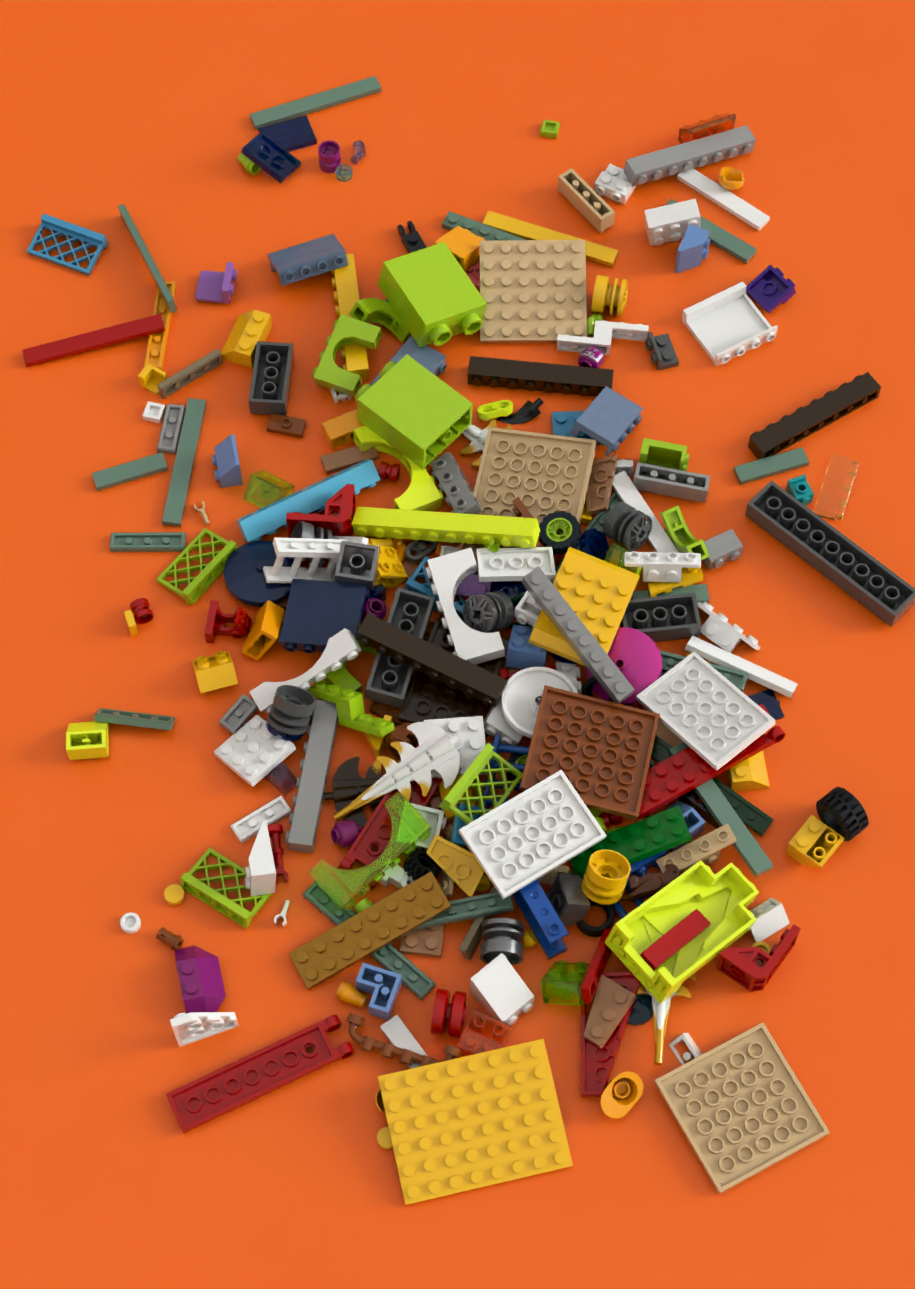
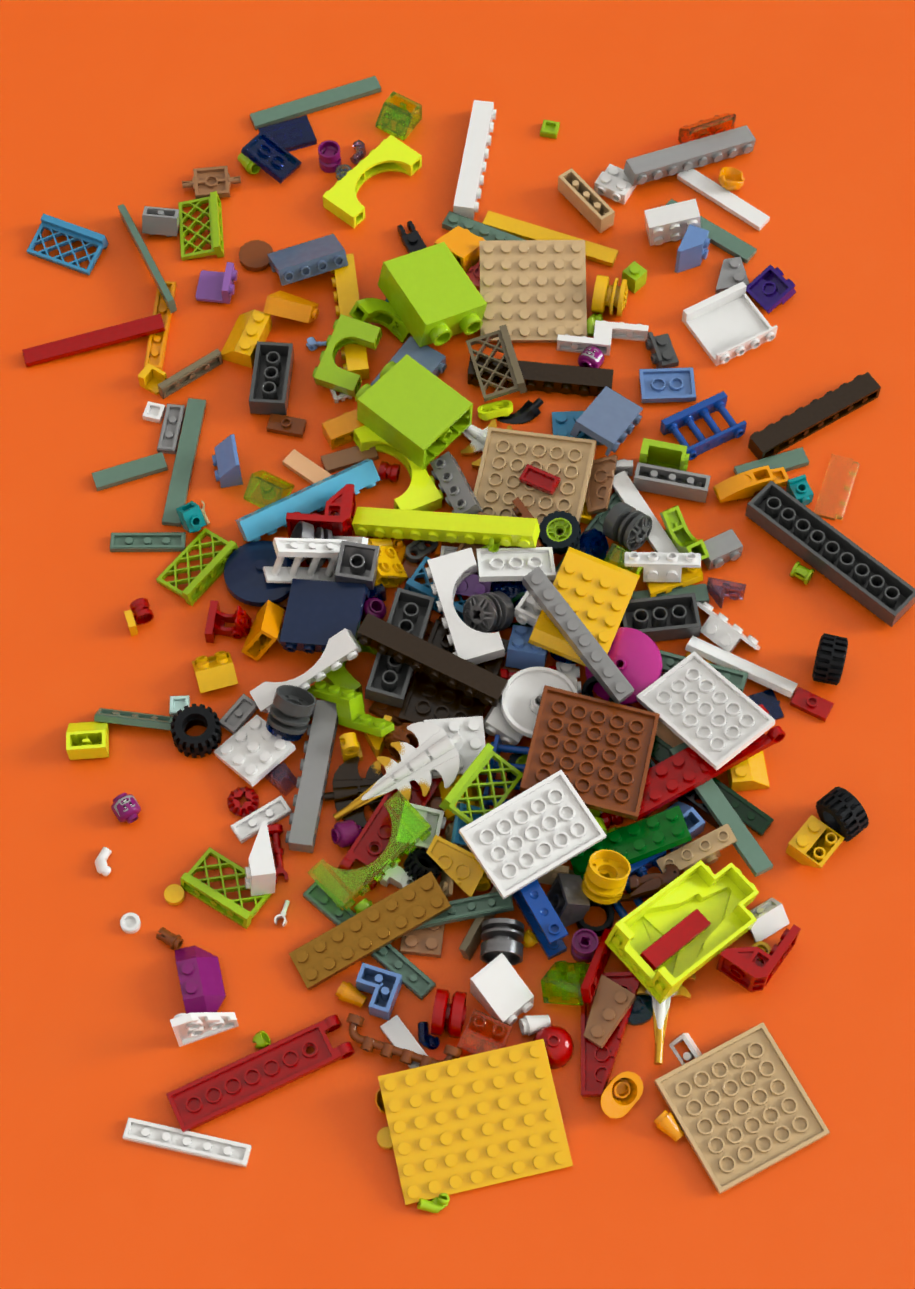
none -> white arm [95,847,112,876]
none -> magenta head [111,793,141,824]
none -> white tile [122,1117,252,1168]
none -> light grey brick [142,206,179,237]
none -> light aqua tile [169,695,190,716]
none -> black tyre [171,704,222,758]
none -> teal brick [176,501,206,533]
none -> lime fence [178,191,224,261]
none -> medium nougat plate [182,166,241,199]
none -> red gear [227,786,259,817]
none -> dark orange tile [239,240,273,272]
none -> lime hinge [252,1030,271,1049]
none -> light orange slope [263,290,319,323]
none -> light nougat tile [282,449,331,484]
none -> light blue hand [306,337,327,351]
none -> neon yellow arch [322,135,422,228]
none -> yellow leg [339,732,363,762]
none -> clear neon green slope [375,91,422,141]
none -> lime arm [417,1193,450,1213]
none -> clear blue arm [418,1022,440,1050]
none -> white brick [453,100,497,219]
none -> dark tan fence [466,324,527,401]
none -> red tile [519,464,561,496]
none -> white cone [519,1014,551,1036]
none -> red cylinder [533,1025,574,1069]
none -> magenta wheel [571,929,599,963]
none -> lime brick [621,261,647,294]
none -> medium blue plate [639,367,696,403]
none -> light orange cone [653,1110,684,1142]
none -> blue fence [660,391,747,460]
none -> slope [707,577,746,609]
none -> light orange slope [713,465,789,503]
none -> light grey wing [715,256,749,294]
none -> lime bush [790,561,815,585]
none -> red plate [790,687,834,722]
none -> black tyre [812,633,848,685]

